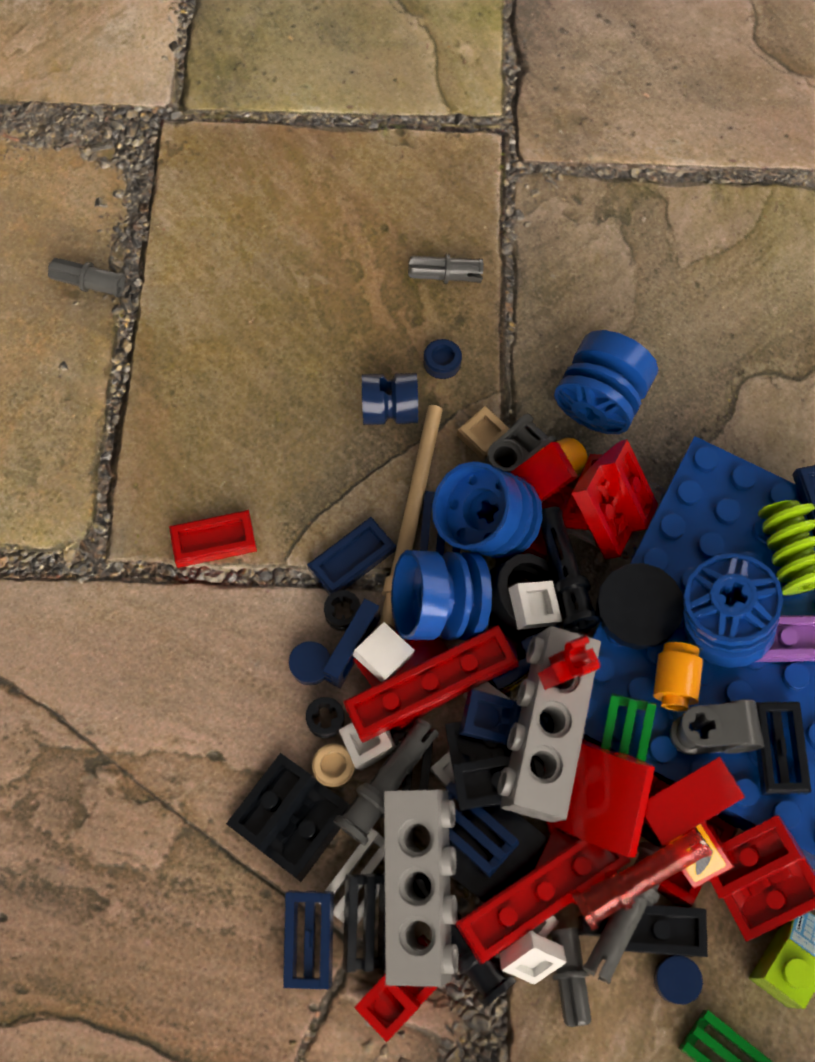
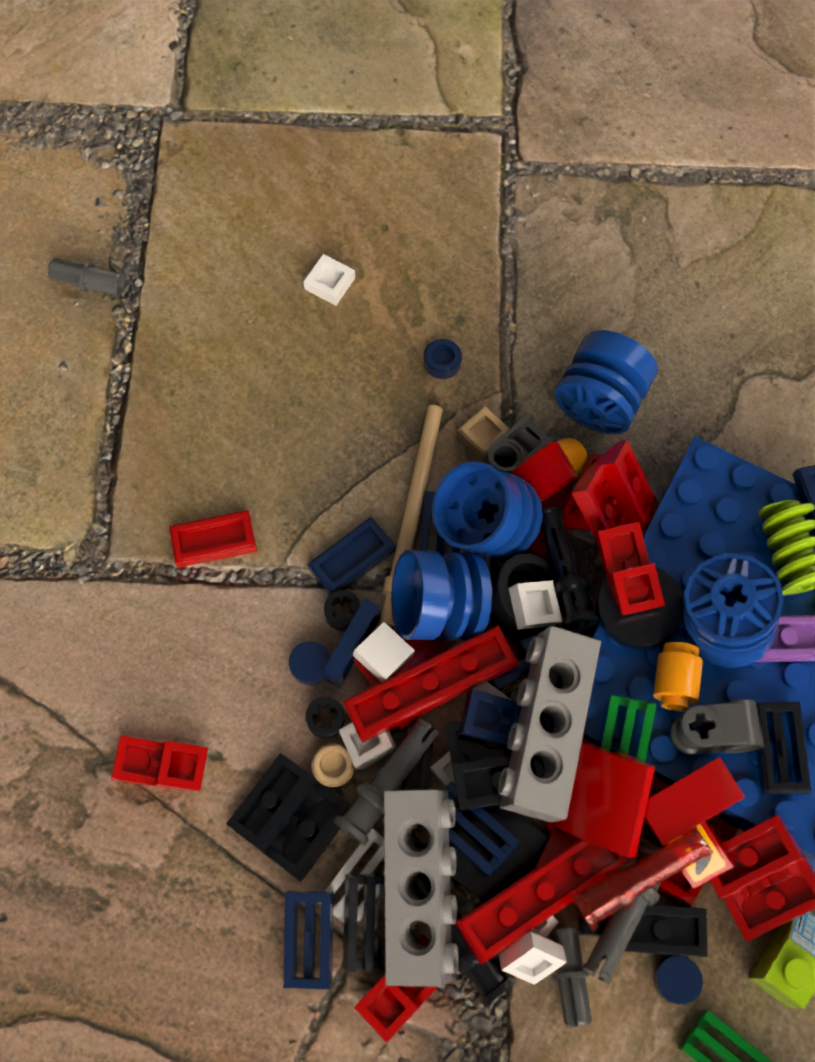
dark blue wheel [362,373,418,425] -> none
dark grey axle [408,254,483,284] -> none
red plate [537,635,601,690] -> none
none -> red slope [111,735,208,792]
none -> white tile [304,254,355,306]
none -> red slope [594,522,665,616]

